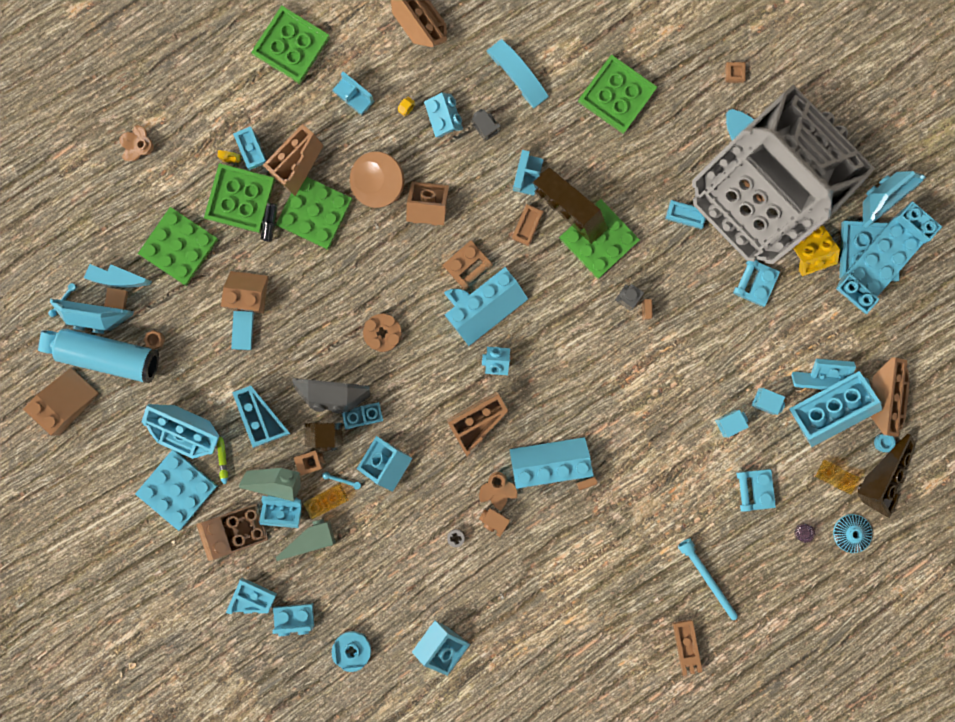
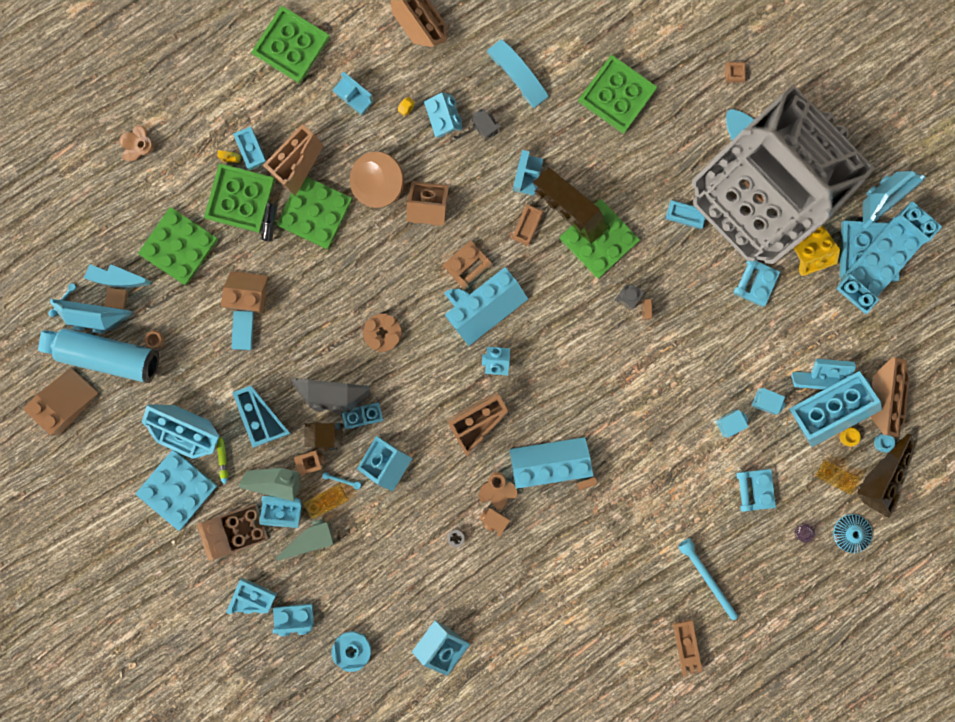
none -> yellow tile [839,427,861,447]

